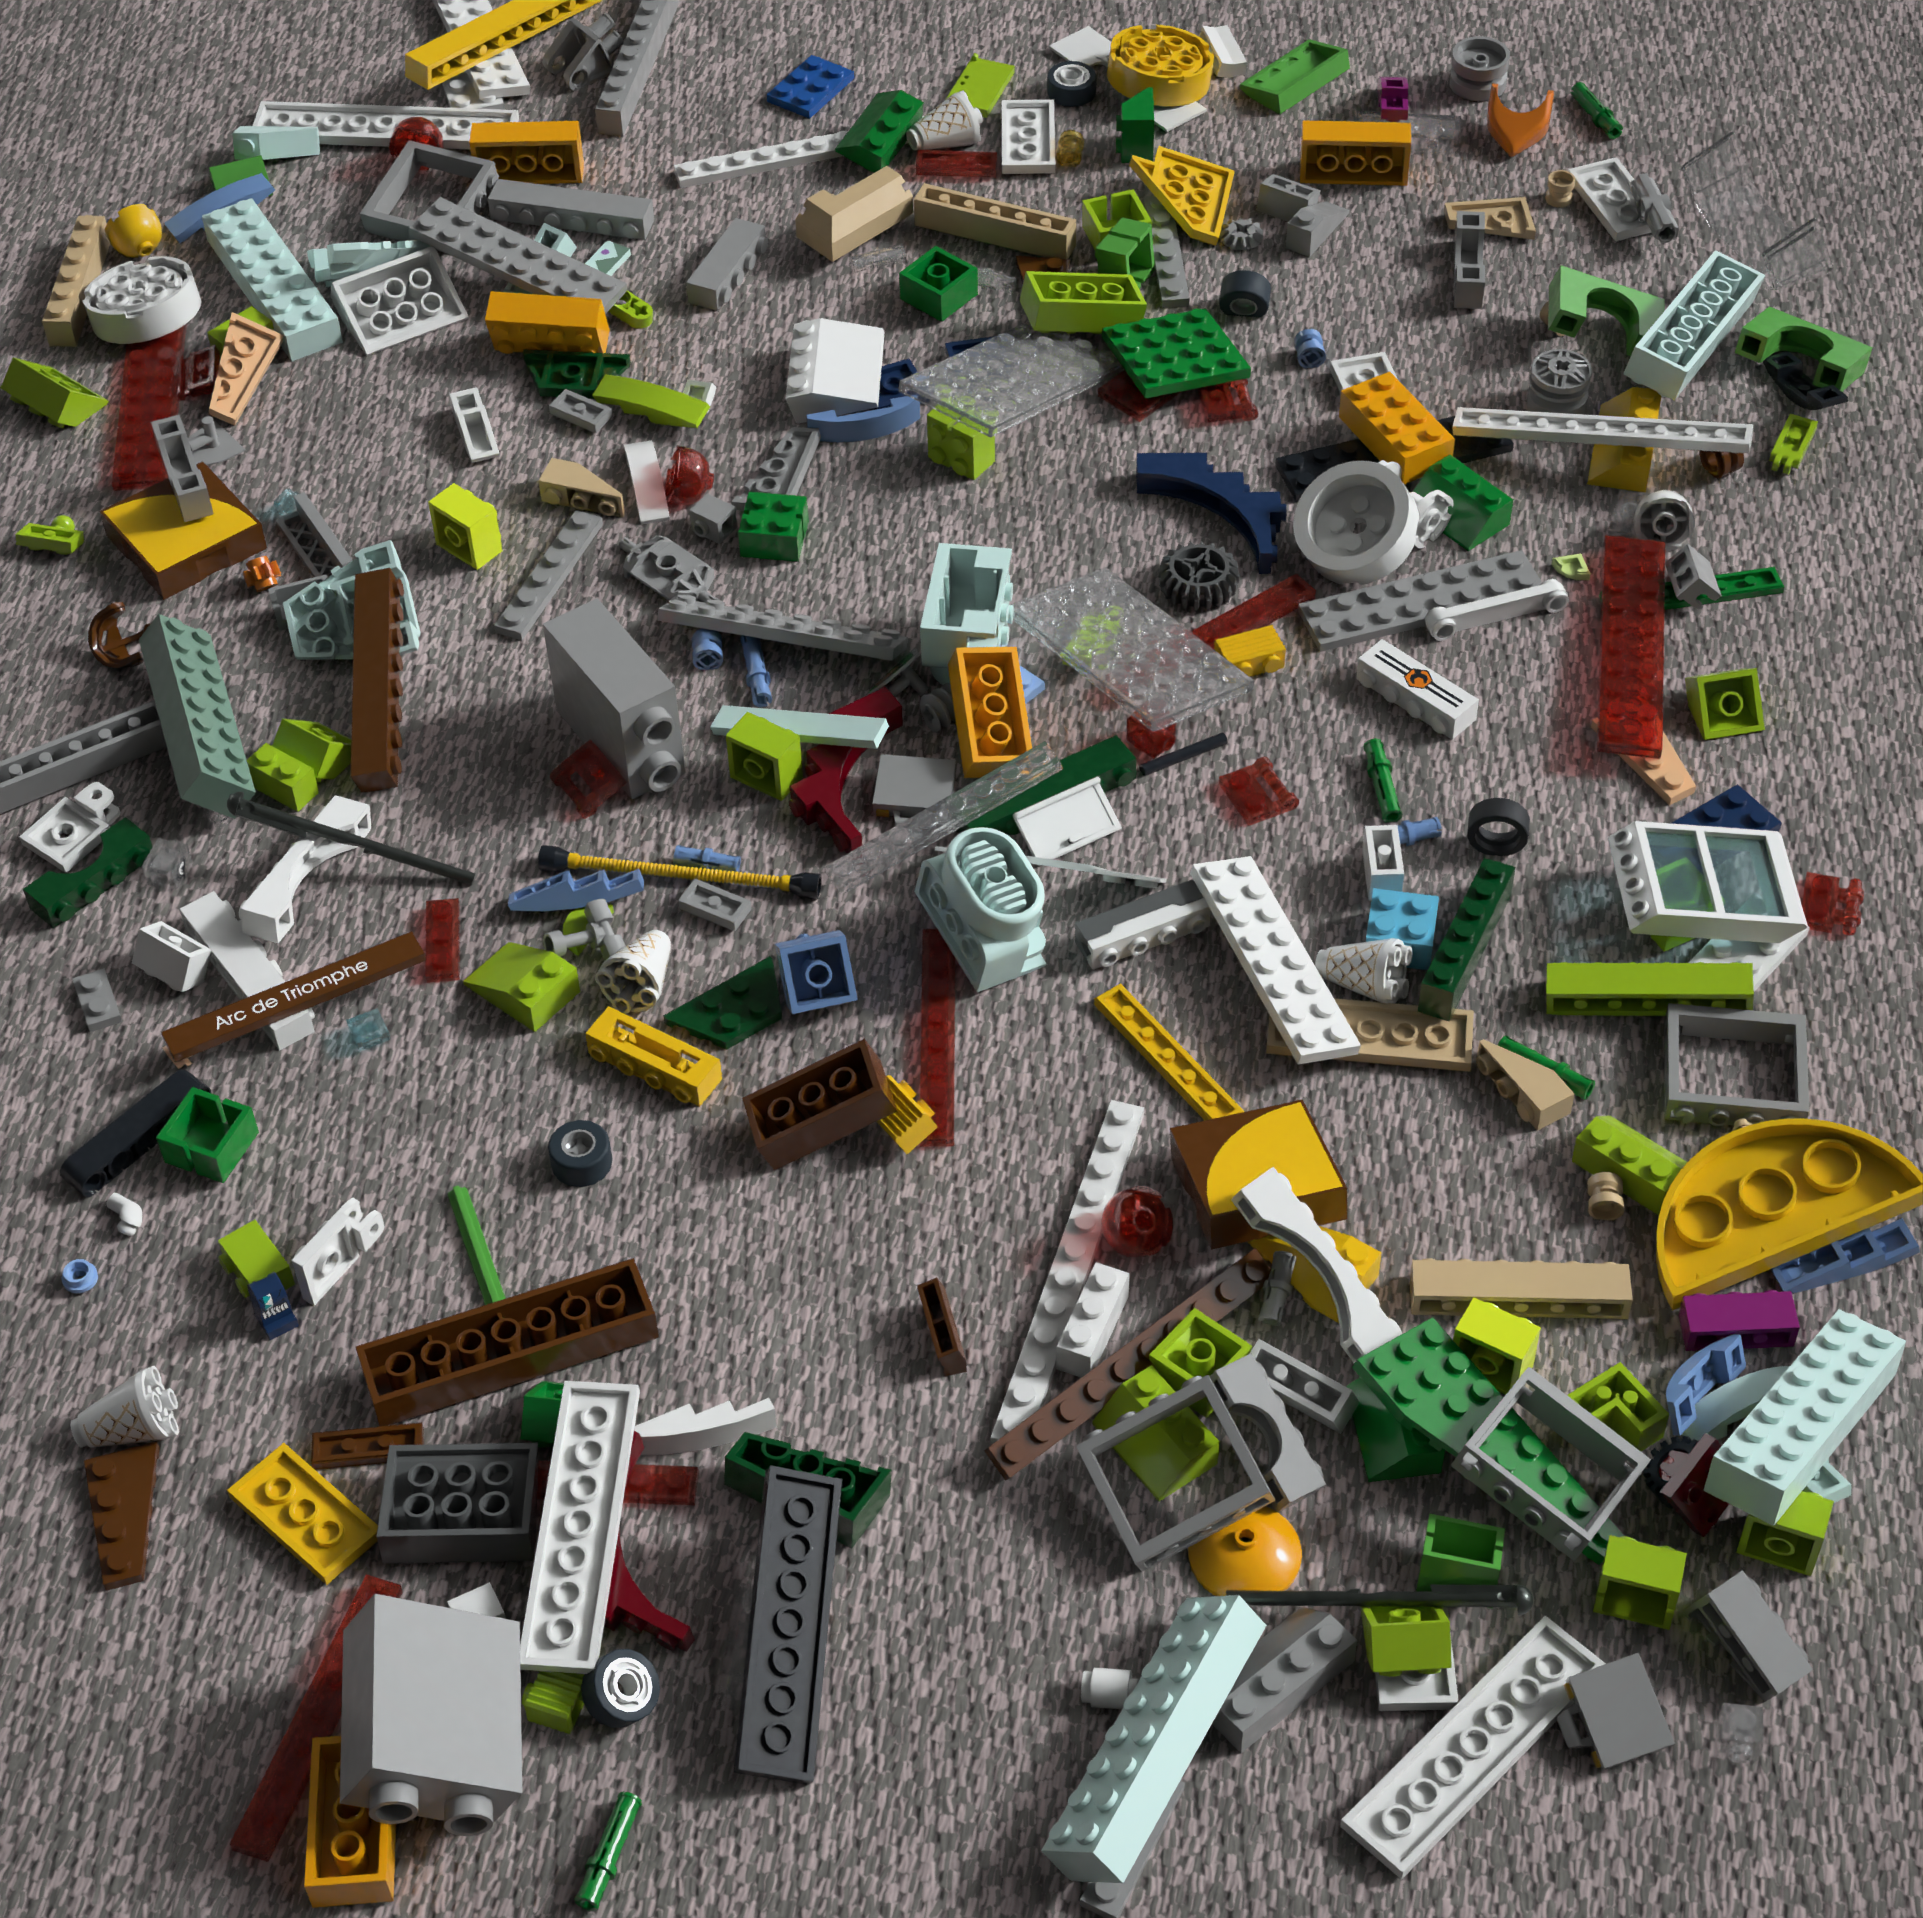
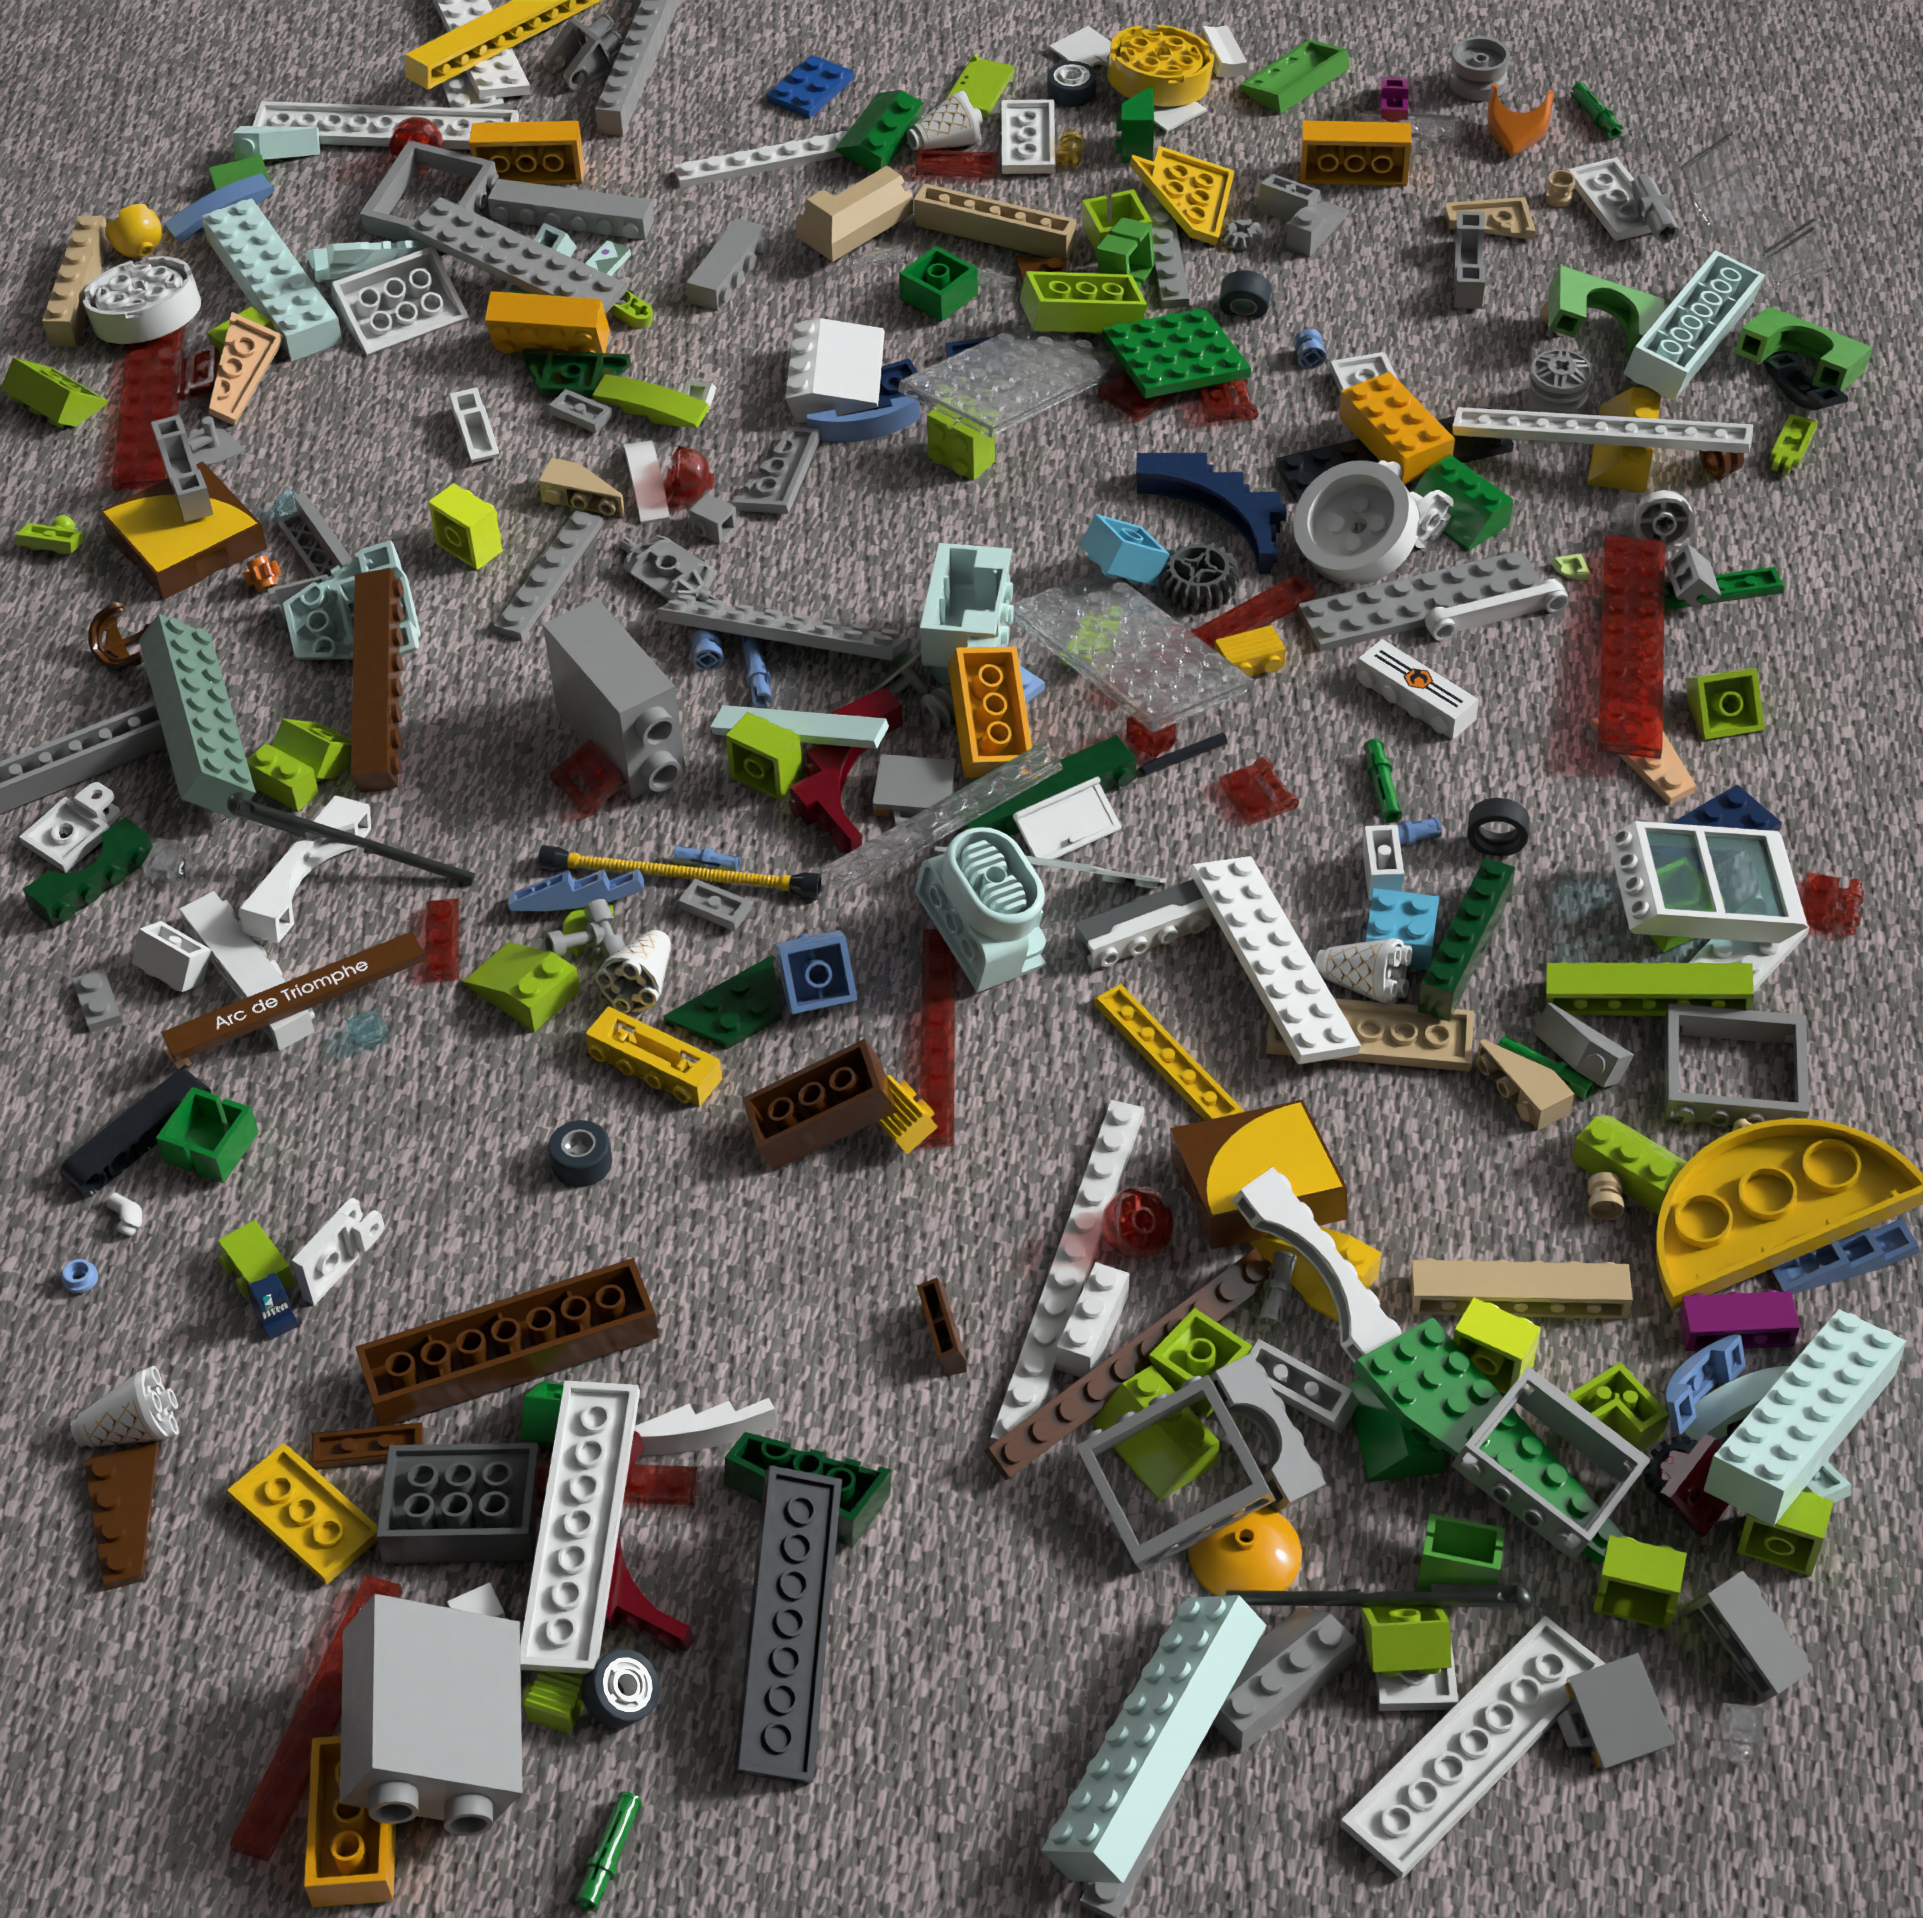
bright green axle [448,1185,506,1305] -> none
green piece [738,492,809,562] -> none
white brick [1081,1667,1139,1709] -> none
none -> medium azure brick [1080,514,1170,586]
none -> light grey slope [1533,1003,1634,1088]

